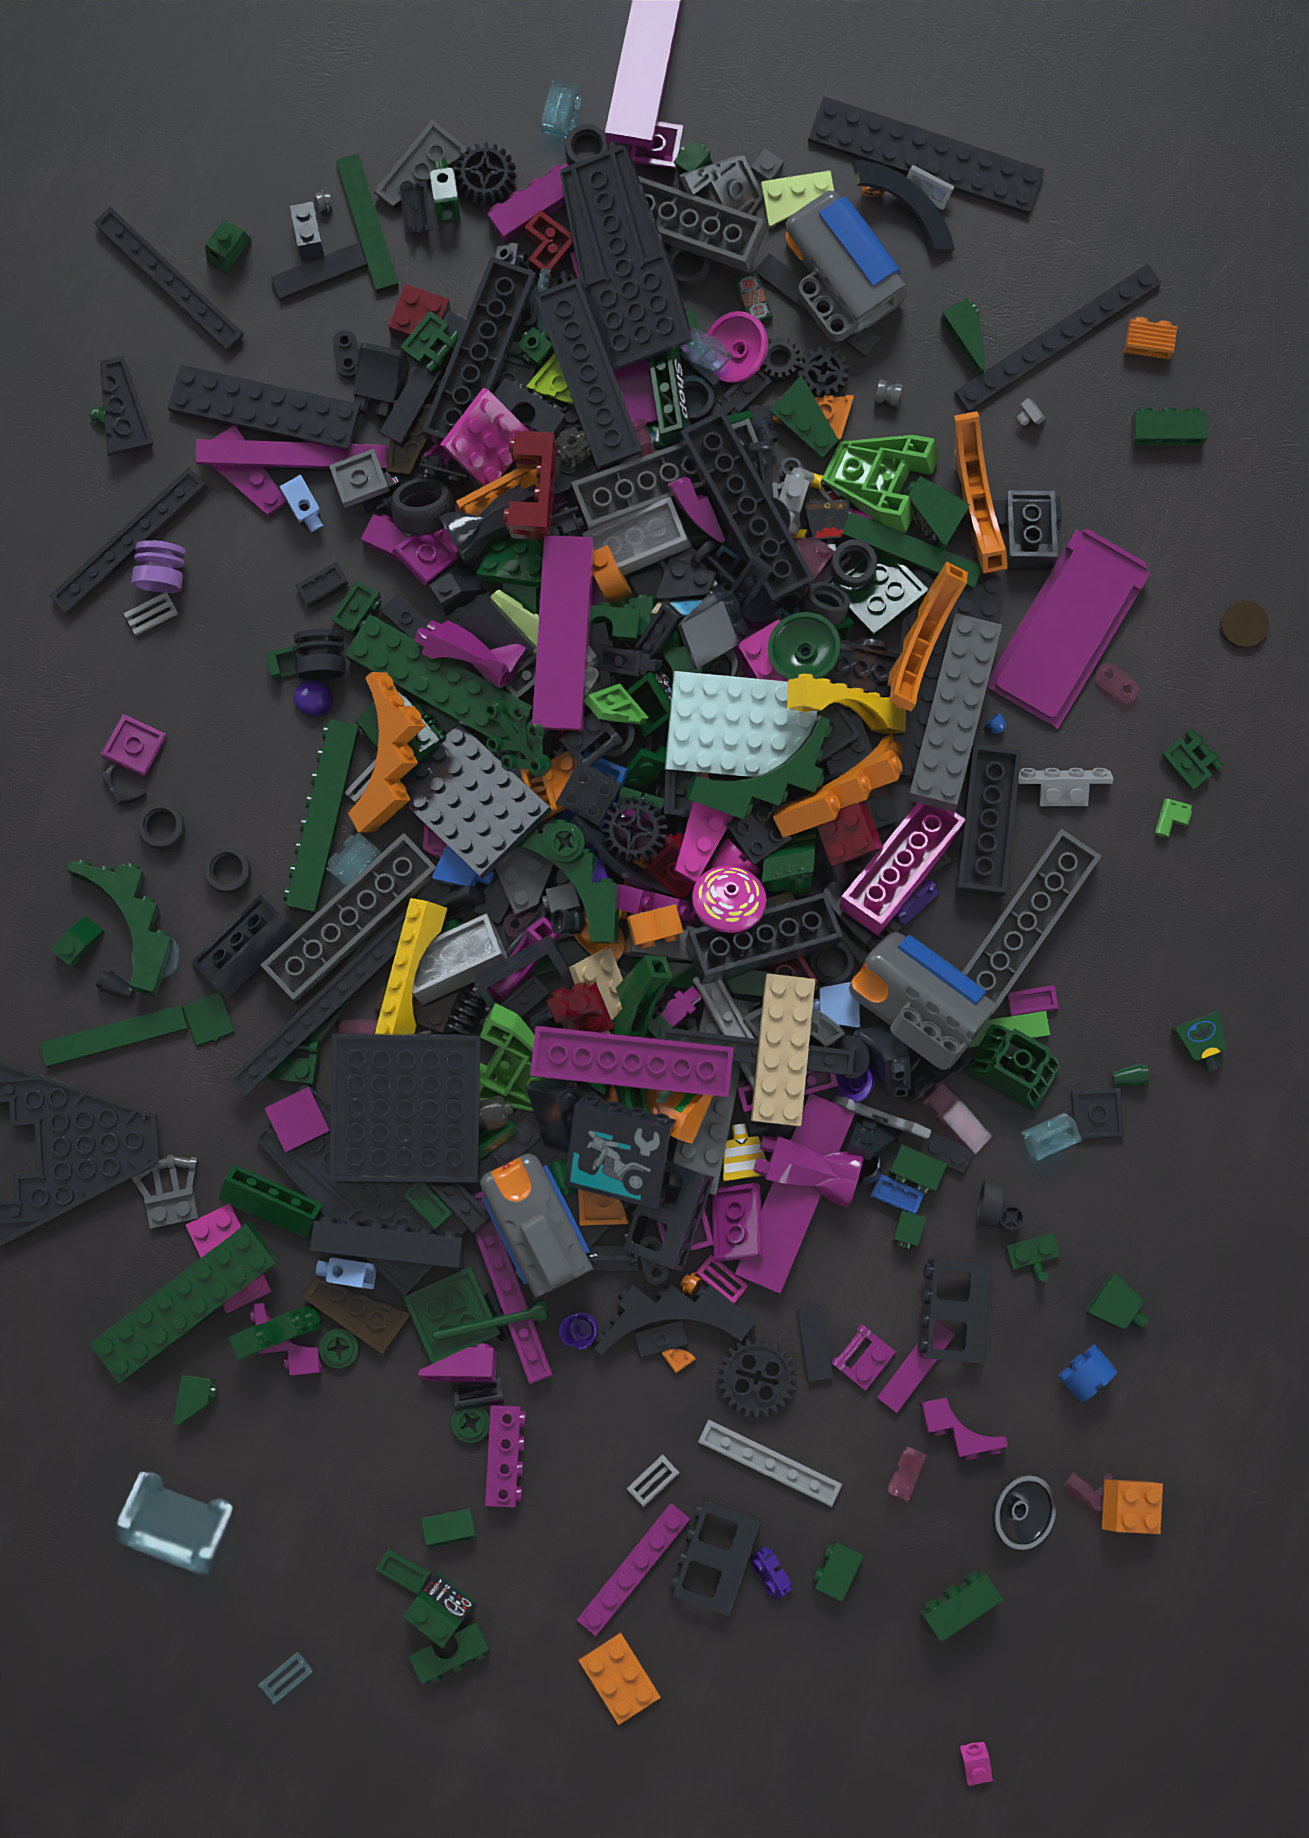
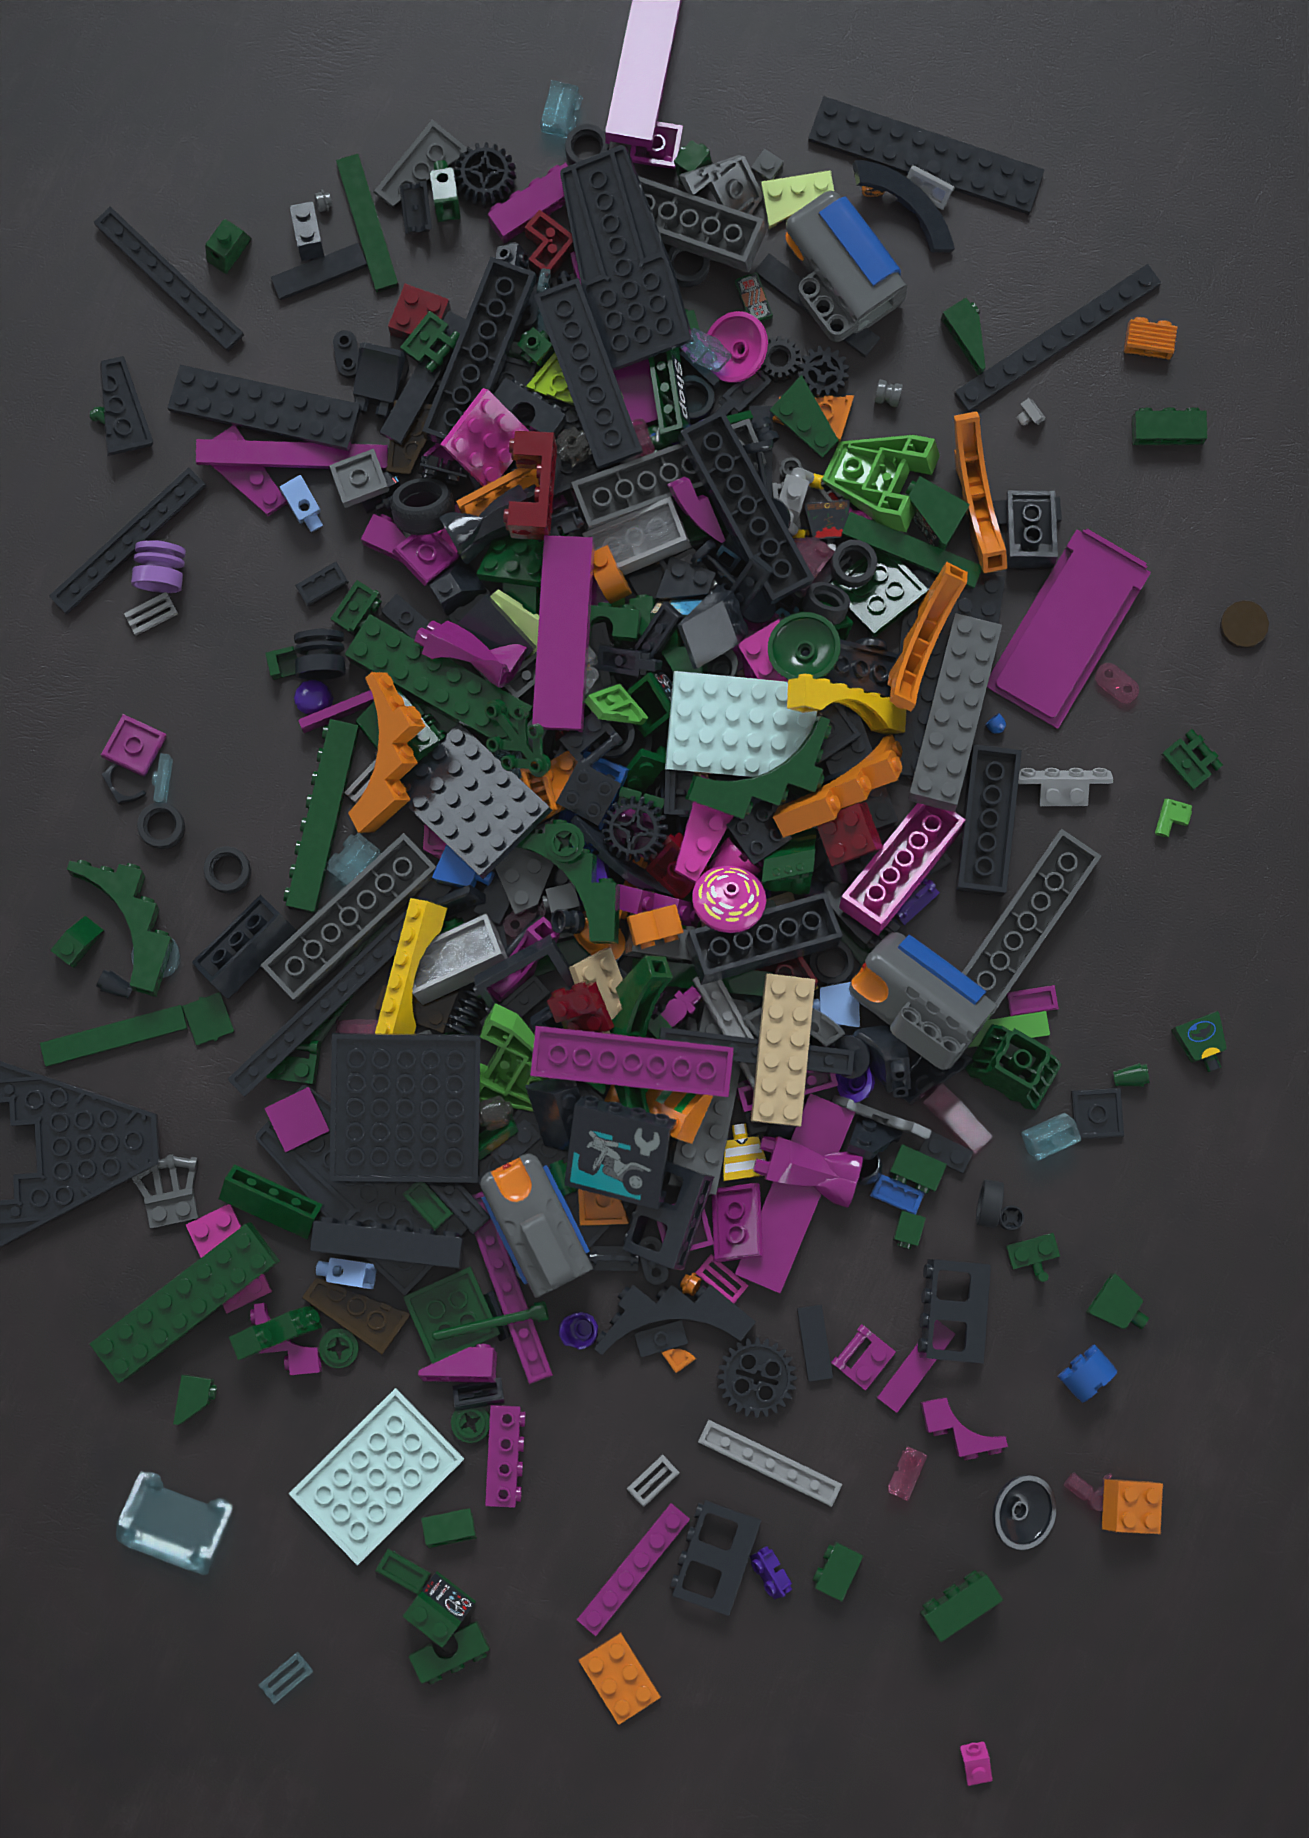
none -> clear light blue plate [152,753,173,803]
none -> light aqua plate [289,1388,464,1565]
none -> magenta tile [299,690,374,733]

